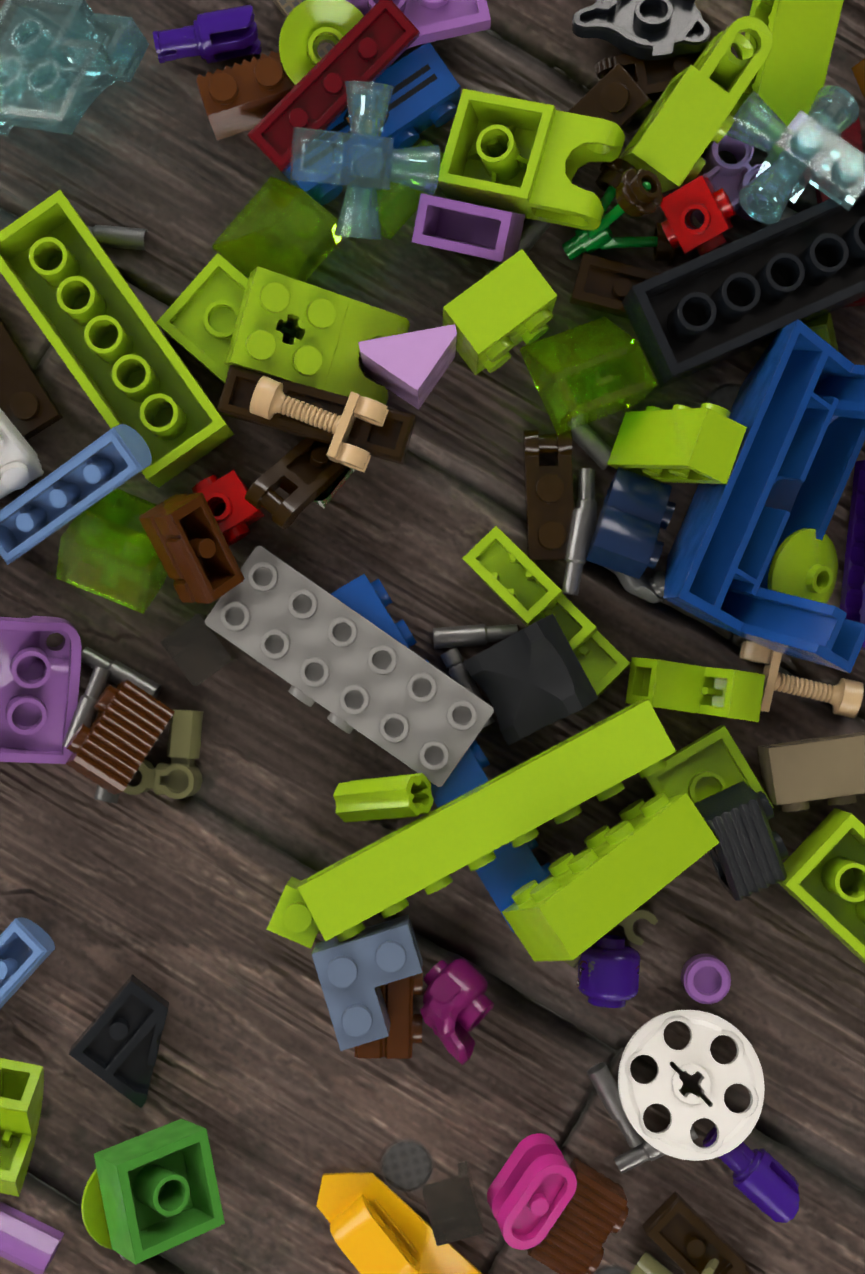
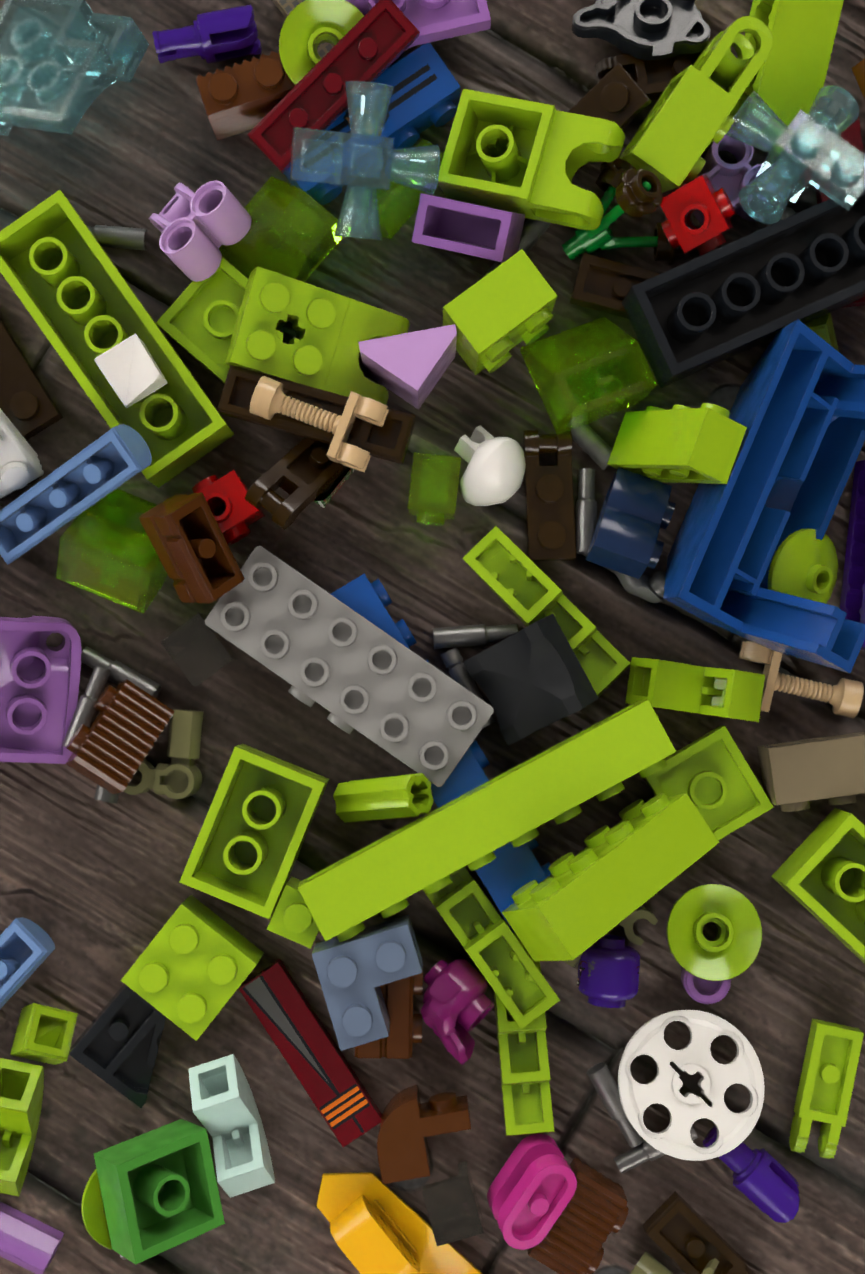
flat silver pin [562,508,595,595] -> none
black brick [694,781,788,901] -> none
none -> lime slope [10,1003,78,1065]
none -> white slope [94,333,168,408]
none -> lime brick [120,895,264,1041]
none -> lavender piece [148,180,252,282]
none -> lime brick [179,744,329,919]
none -> light aqua brick [188,1054,275,1198]
none -> dark red tile [239,959,382,1148]
none -> reddish brown brick [377,1085,471,1184]
none -> clear neon green brick [408,452,461,526]
none -> lime slope [422,867,560,1030]
none -> white piece [454,425,526,506]
none -> lime slope [494,933,555,1136]
none -> lime dish [666,884,762,981]
none -> lime hinge [789,1018,864,1159]

